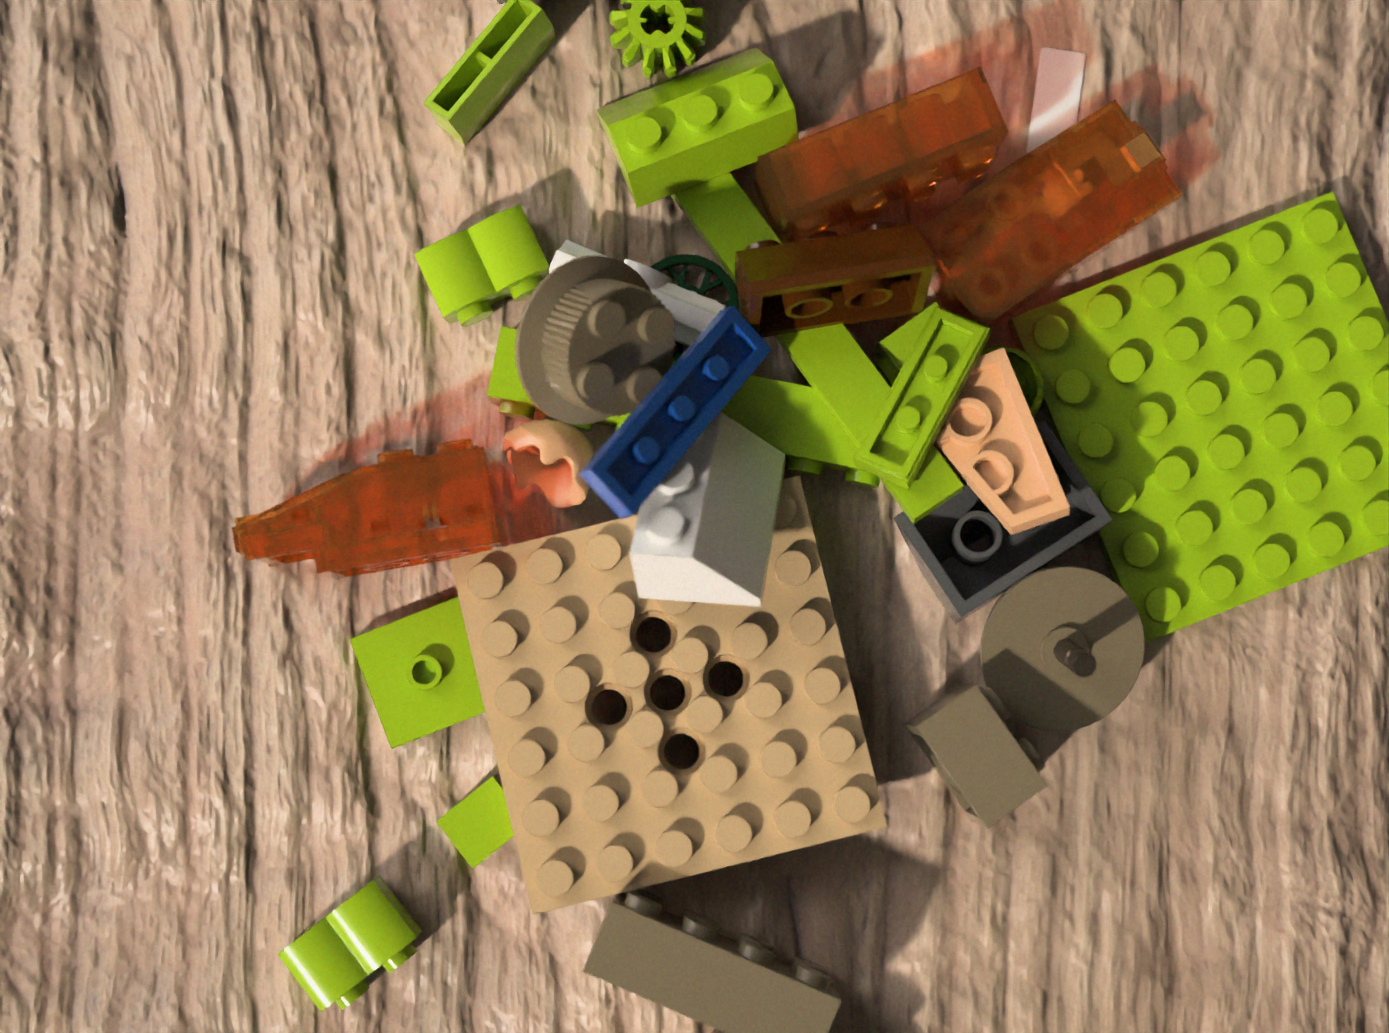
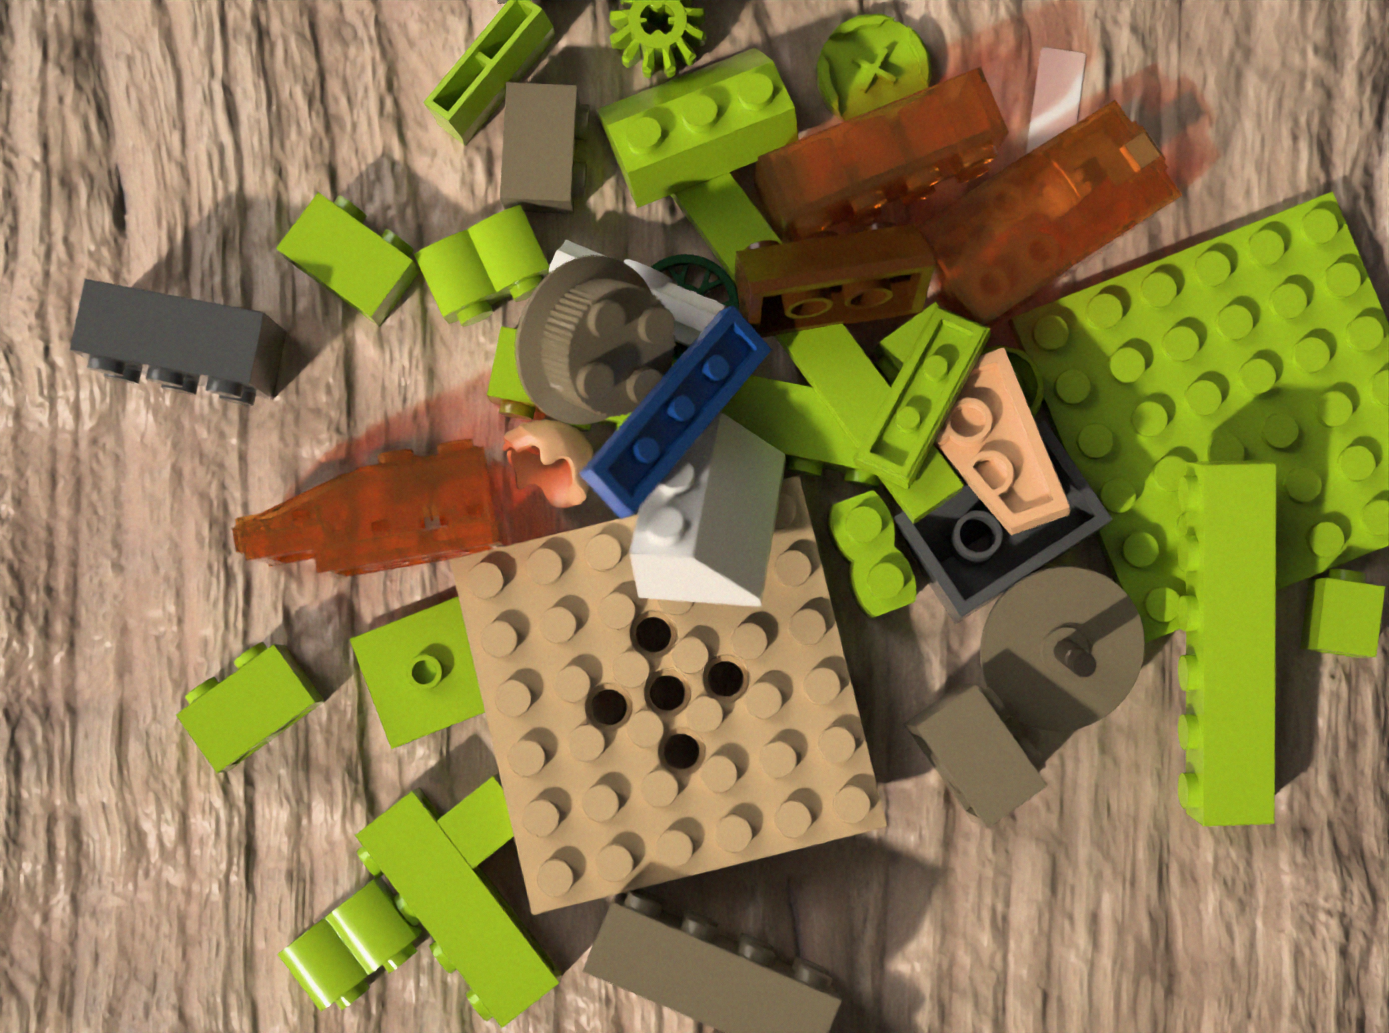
none -> dark grey brick [70,279,287,406]
none -> lime brick [176,642,325,773]
none -> lime brick [276,192,420,327]
none -> lime brick [355,787,563,1028]
none -> dark tan brick [500,82,590,214]
none -> lime tile [816,13,932,131]
none -> lime brick [827,490,917,619]
none -> lime brick [1178,460,1276,827]
none -> lime brick [1300,569,1385,658]

